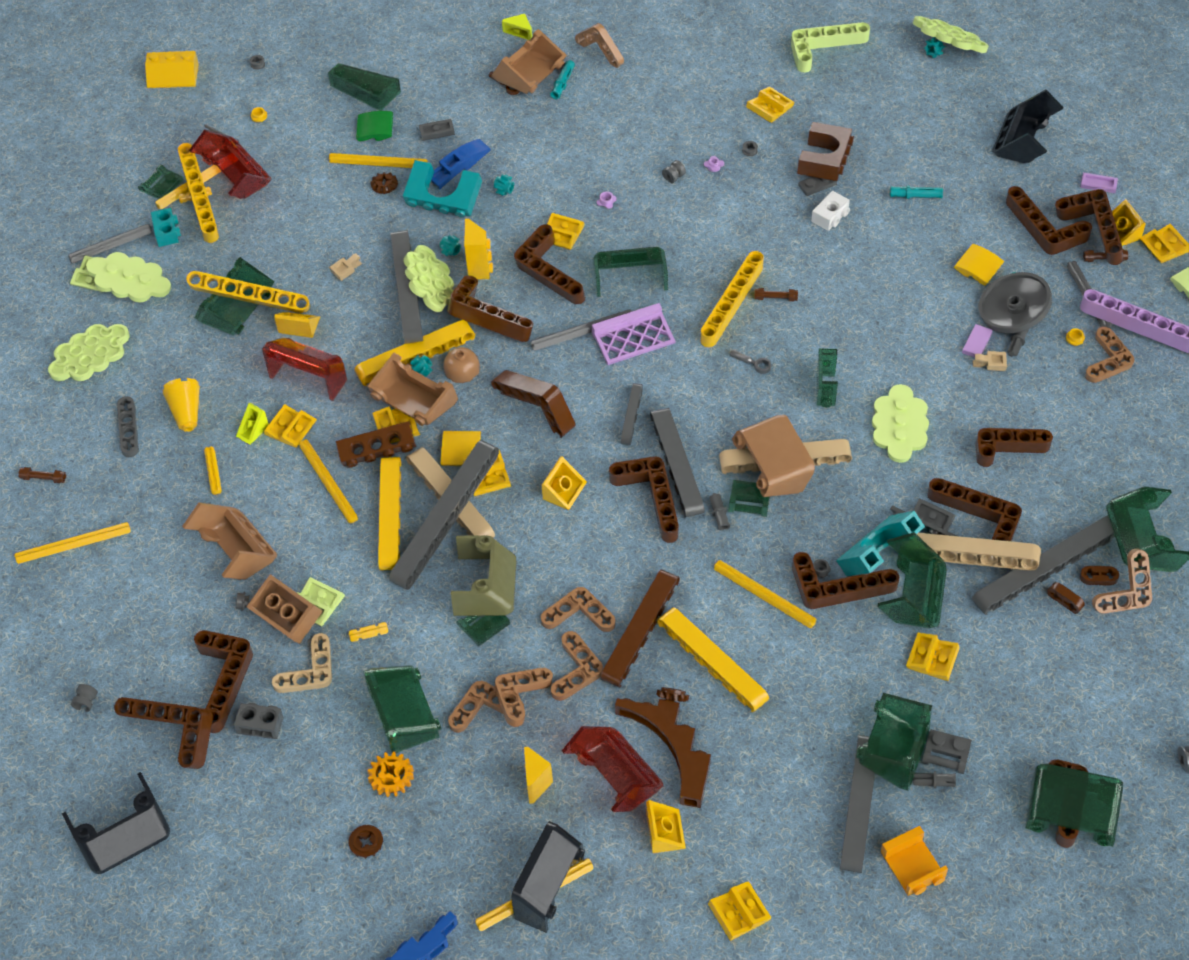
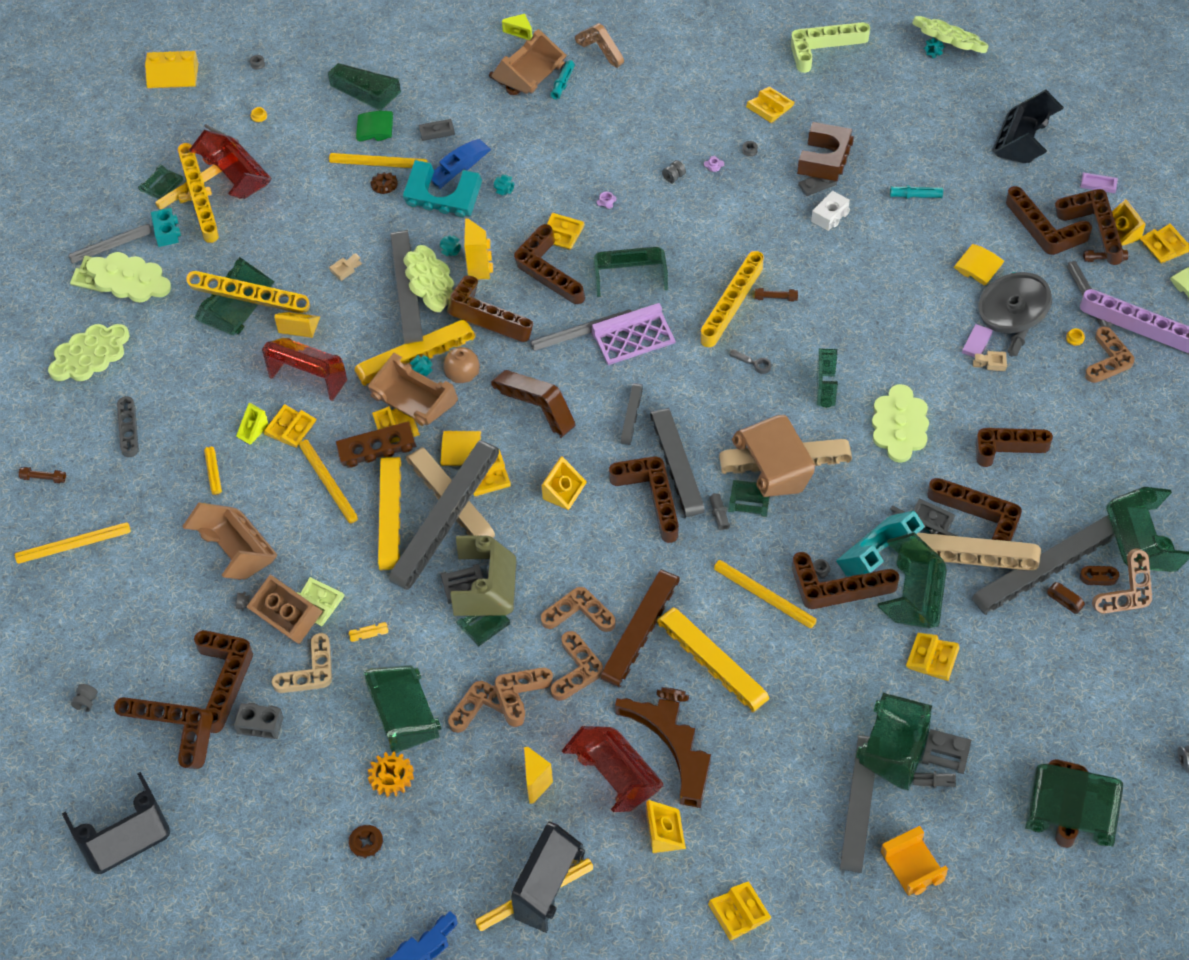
yellow cone [162,378,200,432] -> none
none -> dark grey plate [440,564,483,604]

